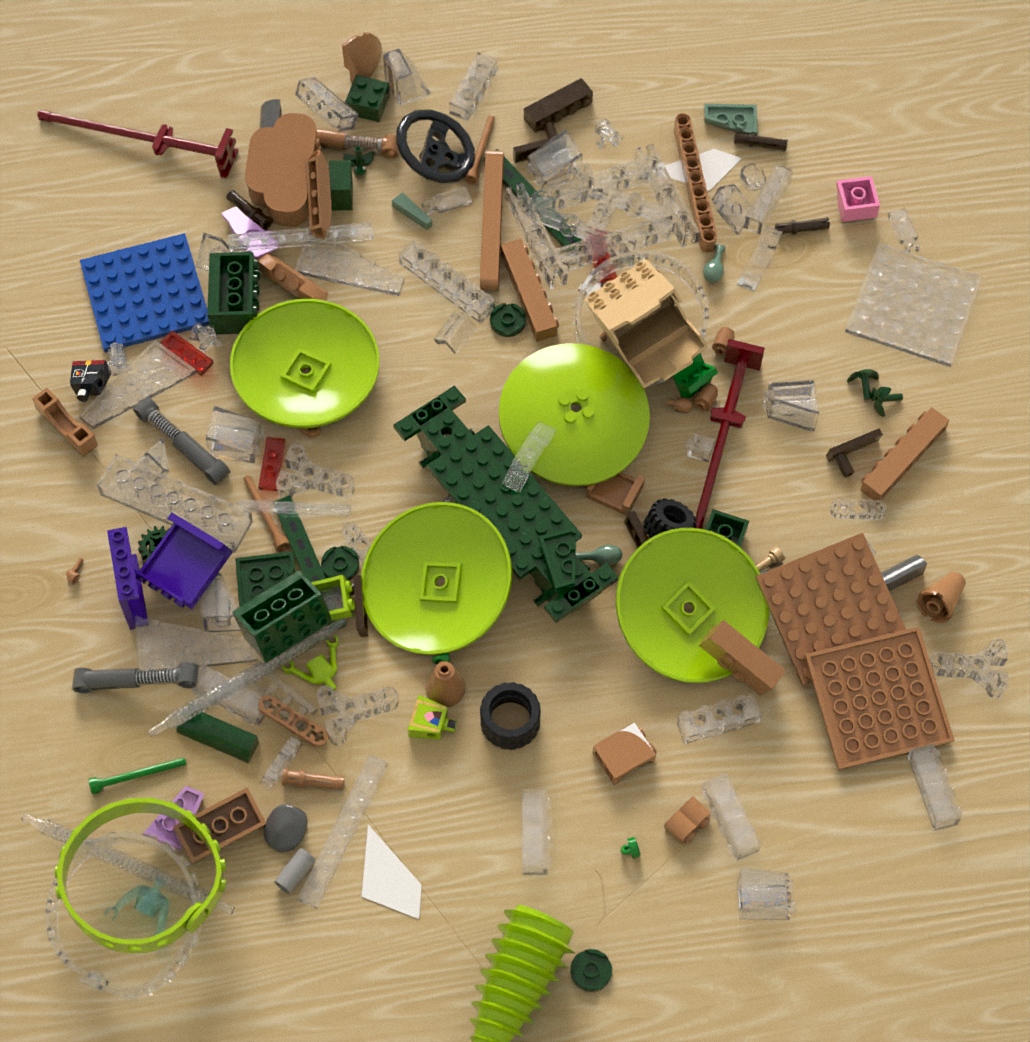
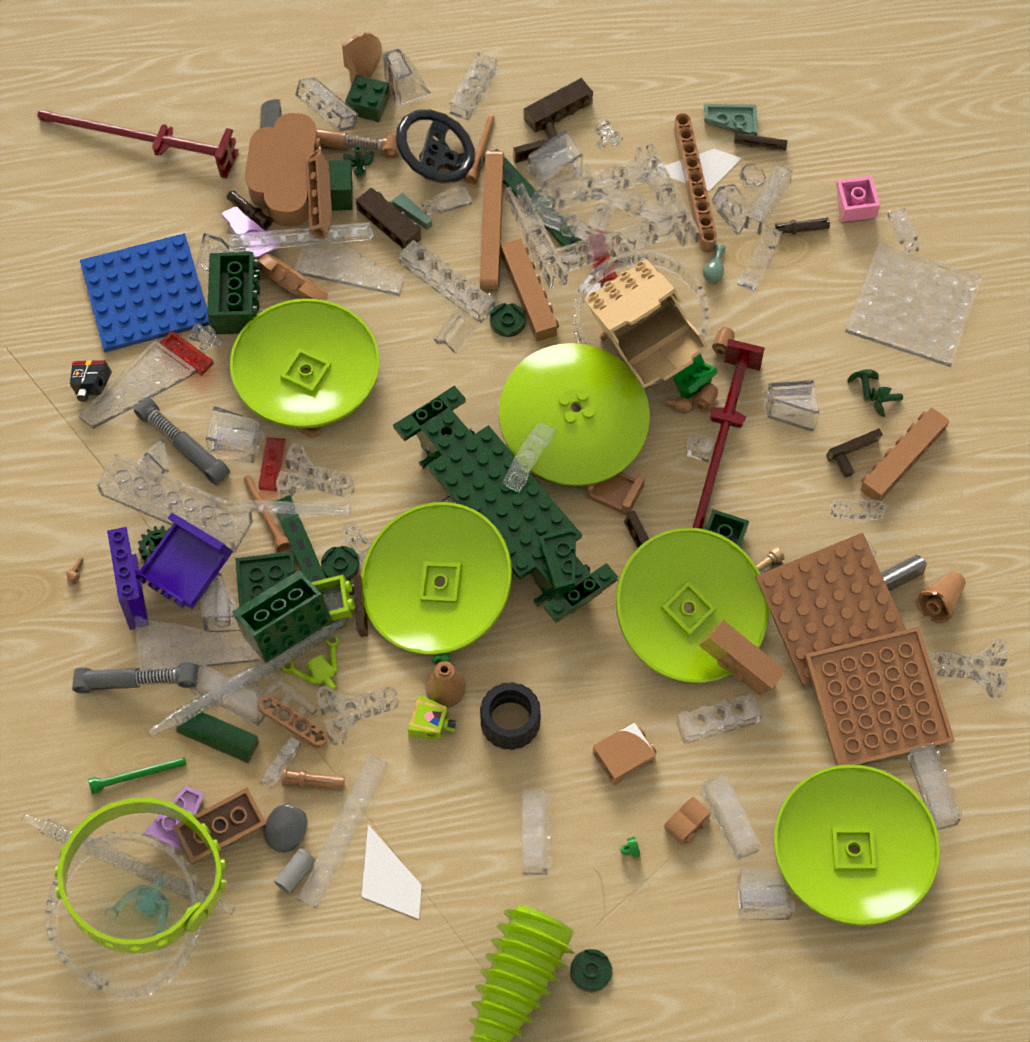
medium nougat arch [32,387,98,457] -> none
clear piece [107,342,131,376] -> none
sand green piece [576,545,623,566] -> none
black tyre [643,498,697,538] -> none
none -> dark brown brick [356,187,421,252]
none -> lime dish [774,765,940,926]

